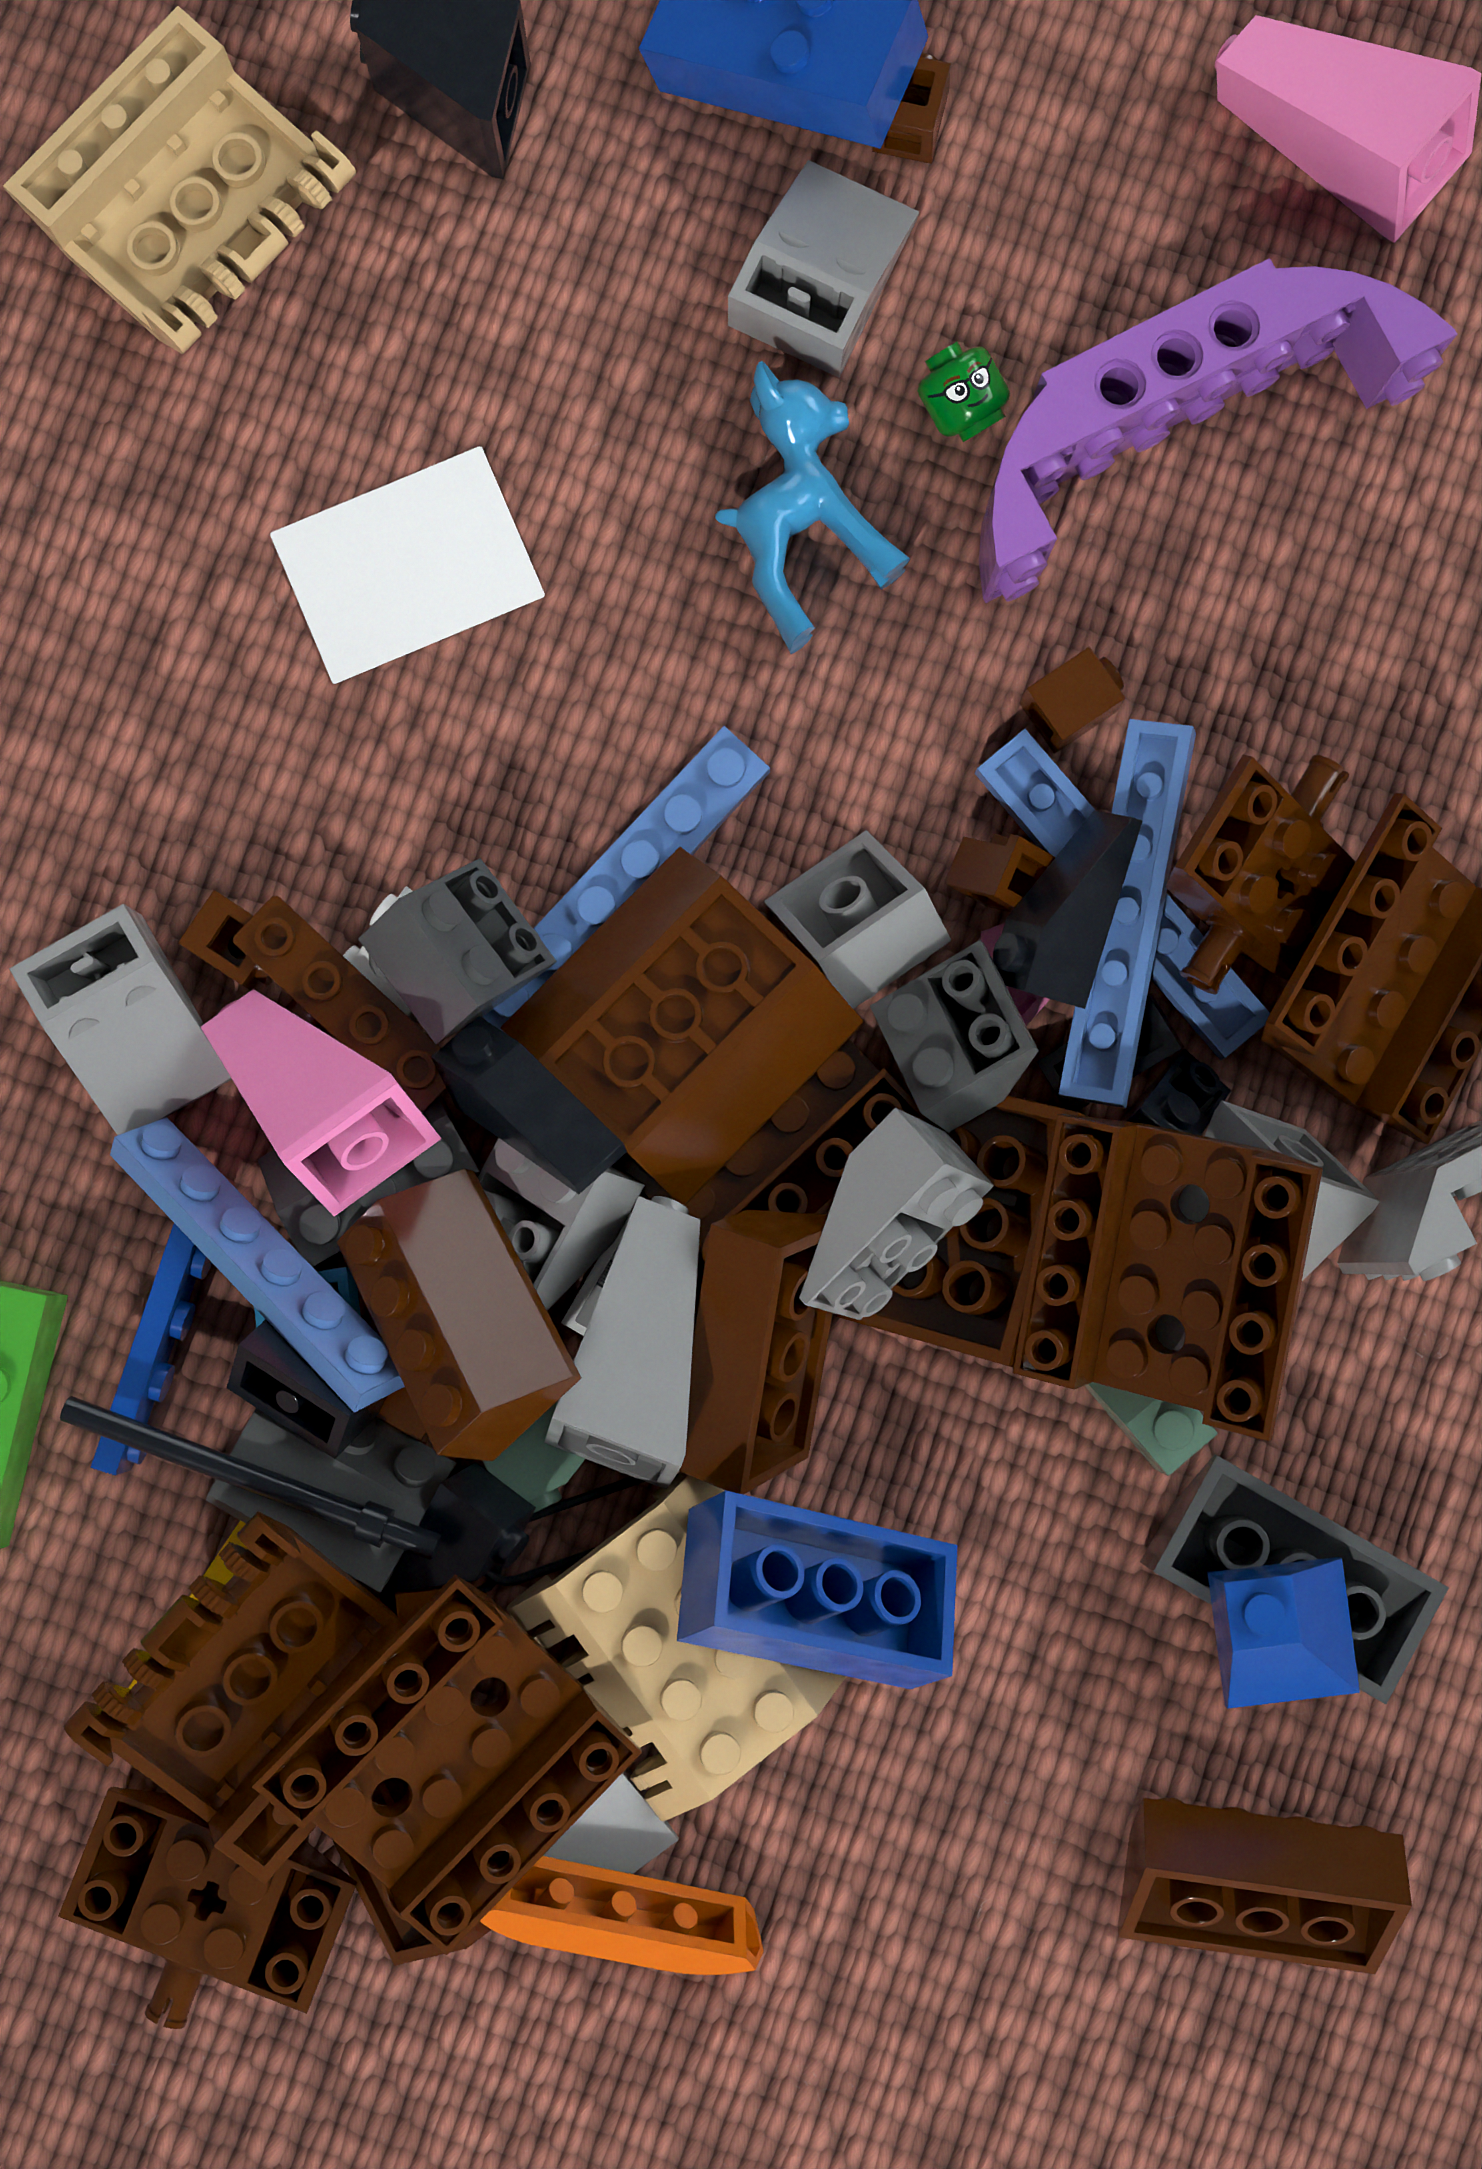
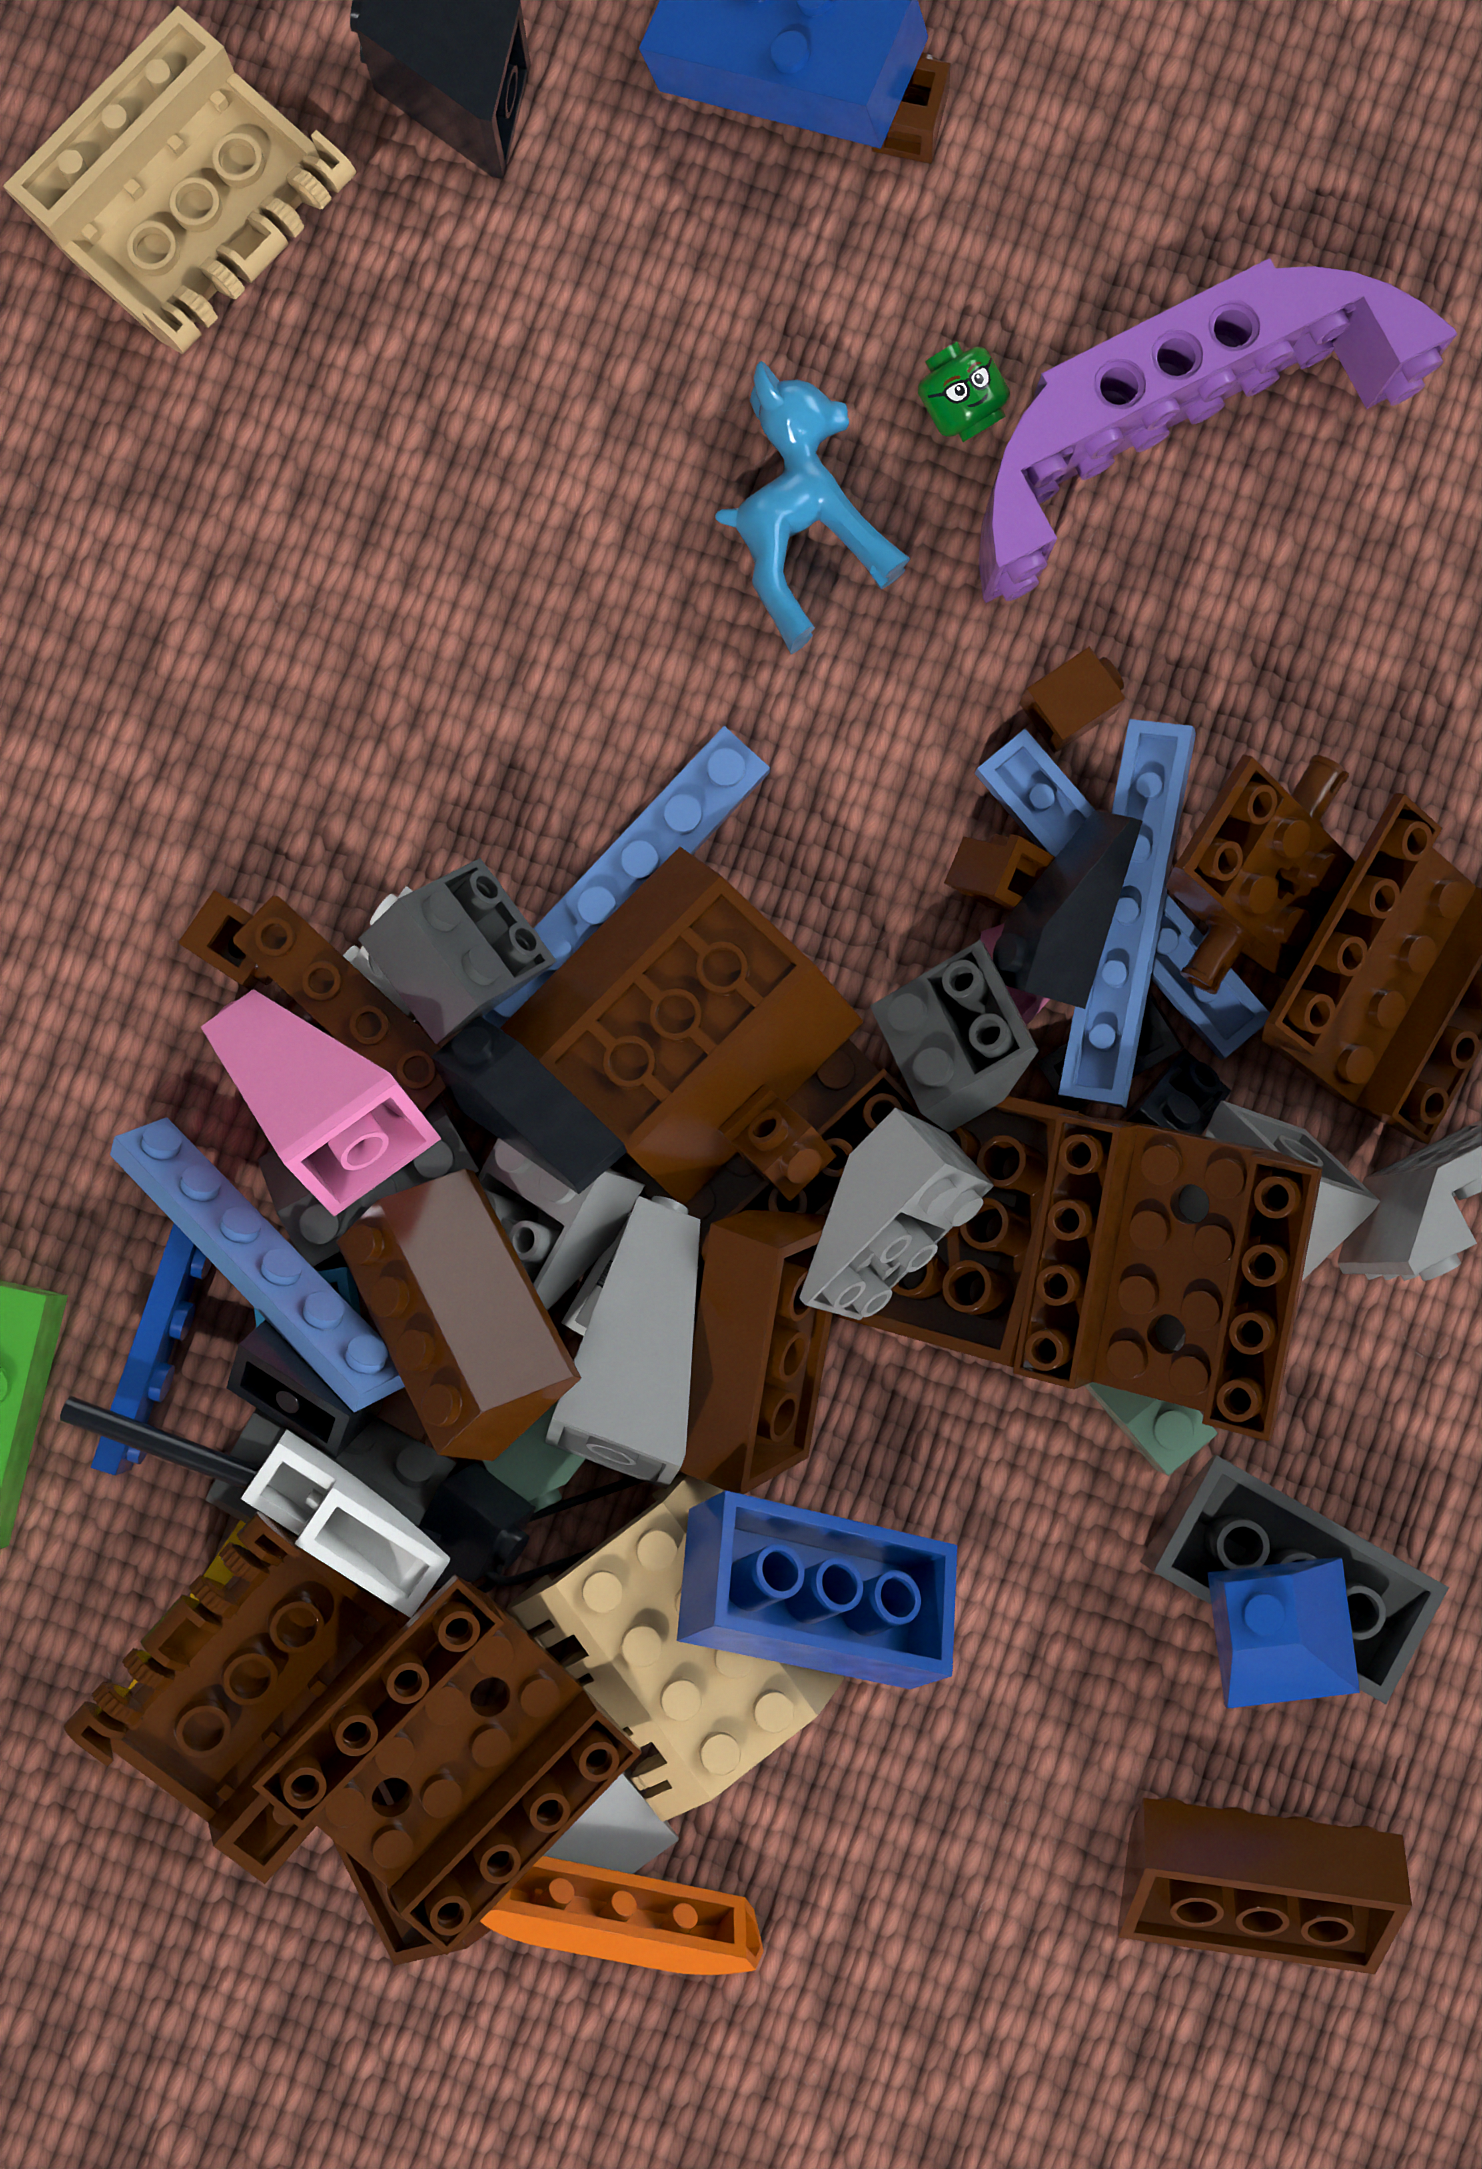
light grey slope [9,904,232,1135] -> none
reddish brown slope [58,1787,358,2029] -> none
white sticker [270,446,545,684] -> none
light grey slope [728,160,919,378] -> none
light grey slope [764,830,951,1009] -> none
bright pink slope [1215,15,1482,243] -> none
none -> white slope [241,1429,450,1618]
none -> reddish brown brick [718,1084,837,1202]

